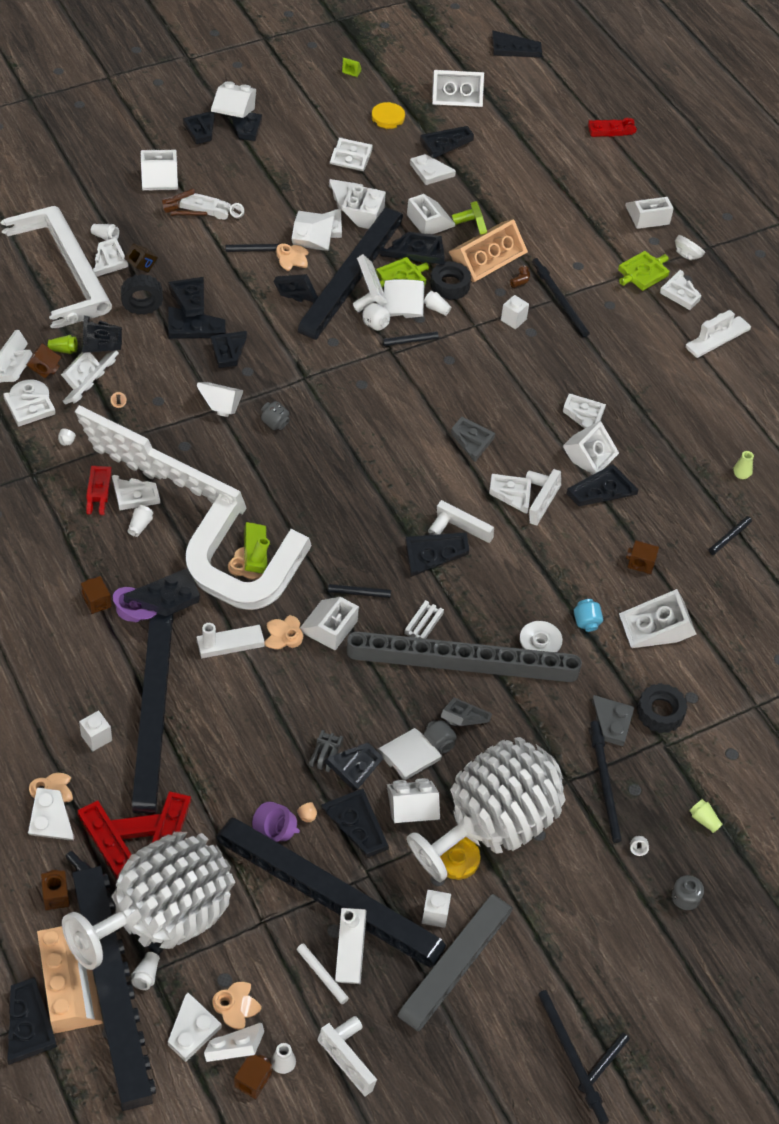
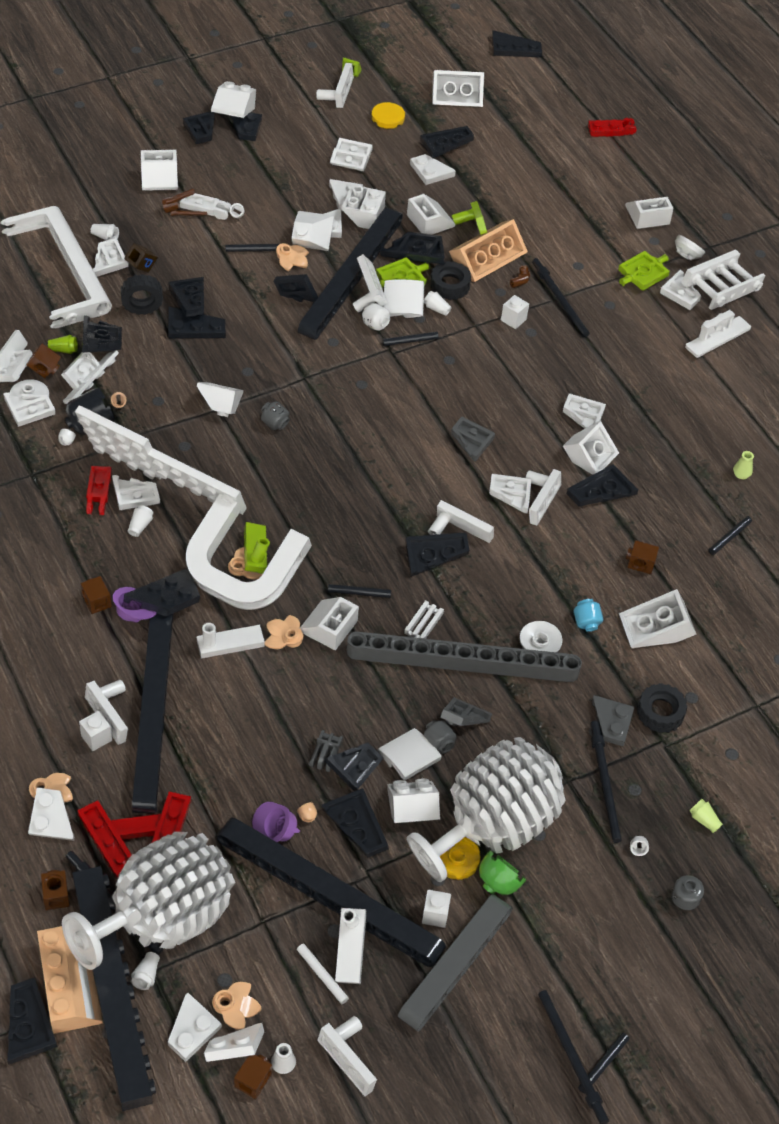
black wing [211,331,247,368] -> none
none -> black cylinder [64,387,115,435]
none -> white piece [85,680,128,745]
none -> white piece [317,63,354,108]
none -> bright green cylinder [479,850,527,895]
none -> white fence [682,250,766,310]

